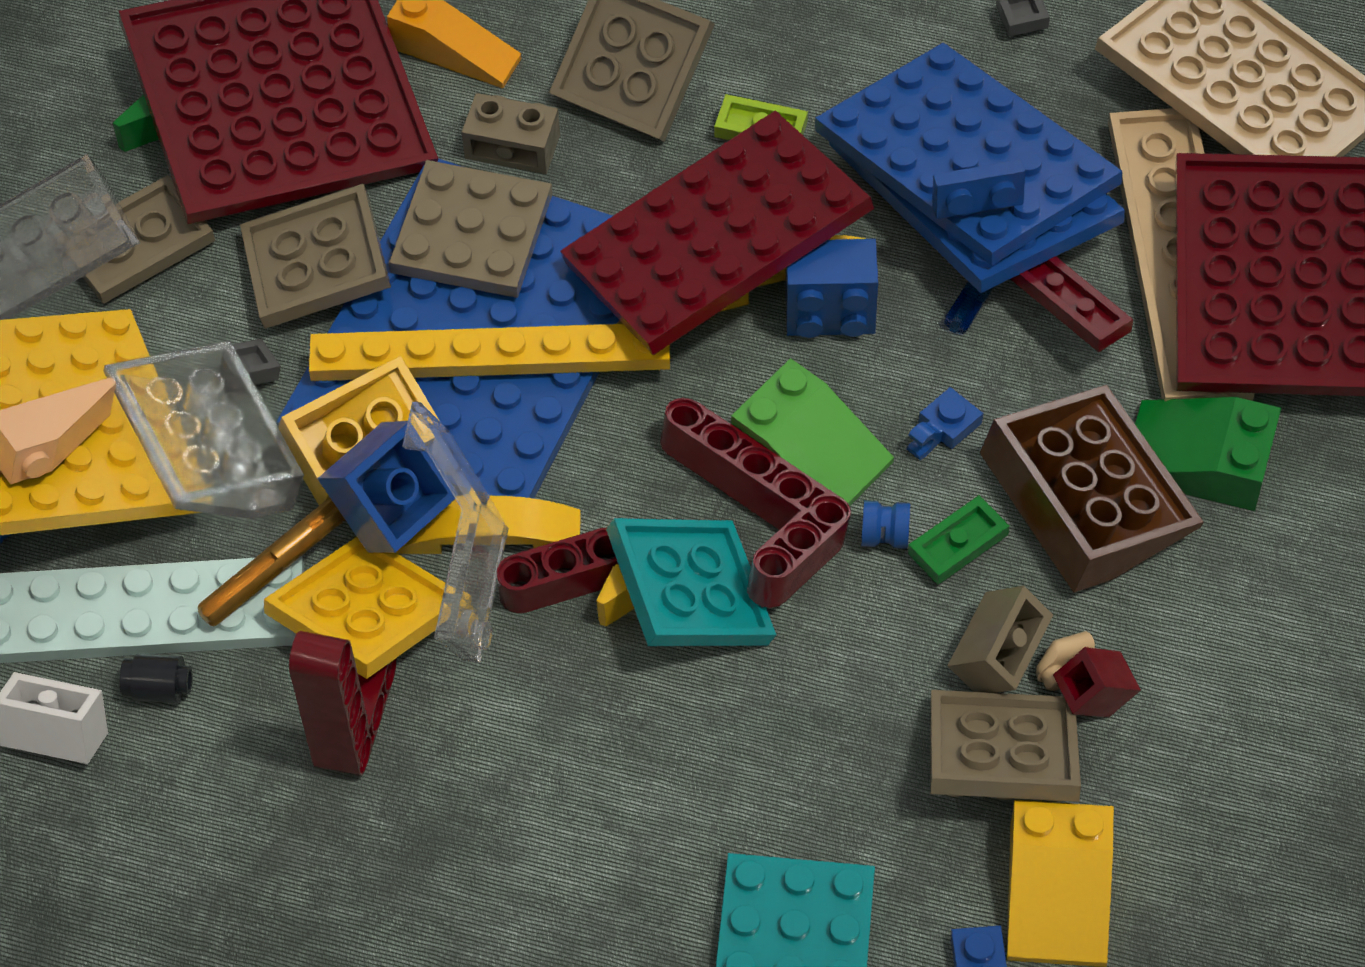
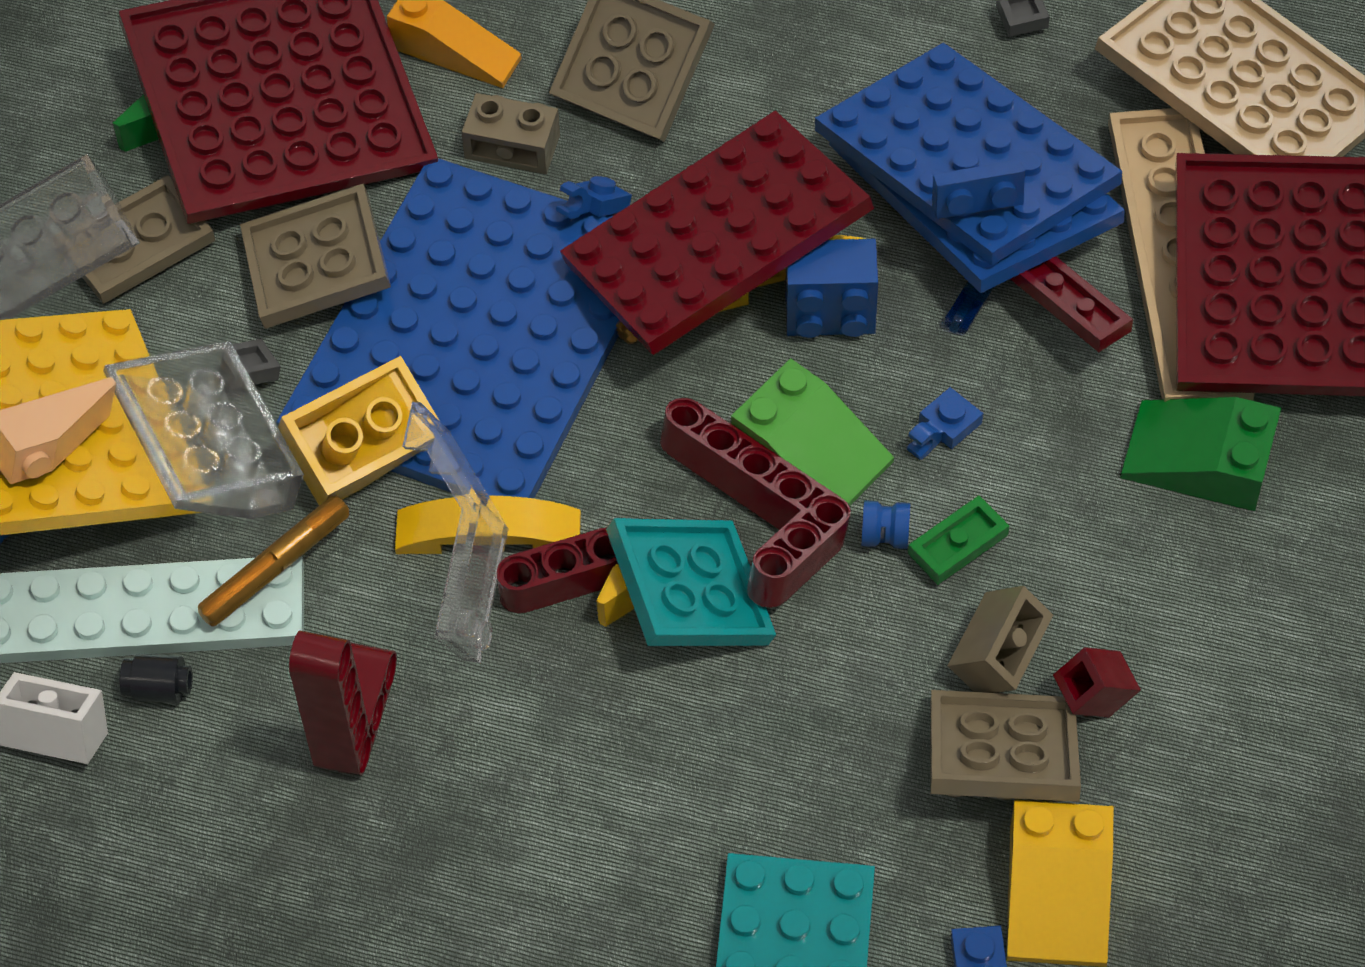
yellow plate [264,537,465,679] -> none
yellow plate [309,324,670,381] -> none
blue brick [317,421,459,553] -> none
dark tan plate [389,160,553,298] -> none
lime plate [714,94,808,140] -> none
reddish brown slope [980,384,1204,593] -> none
tan arm [1036,631,1095,691] -> none
none -> blue plate [556,176,632,219]

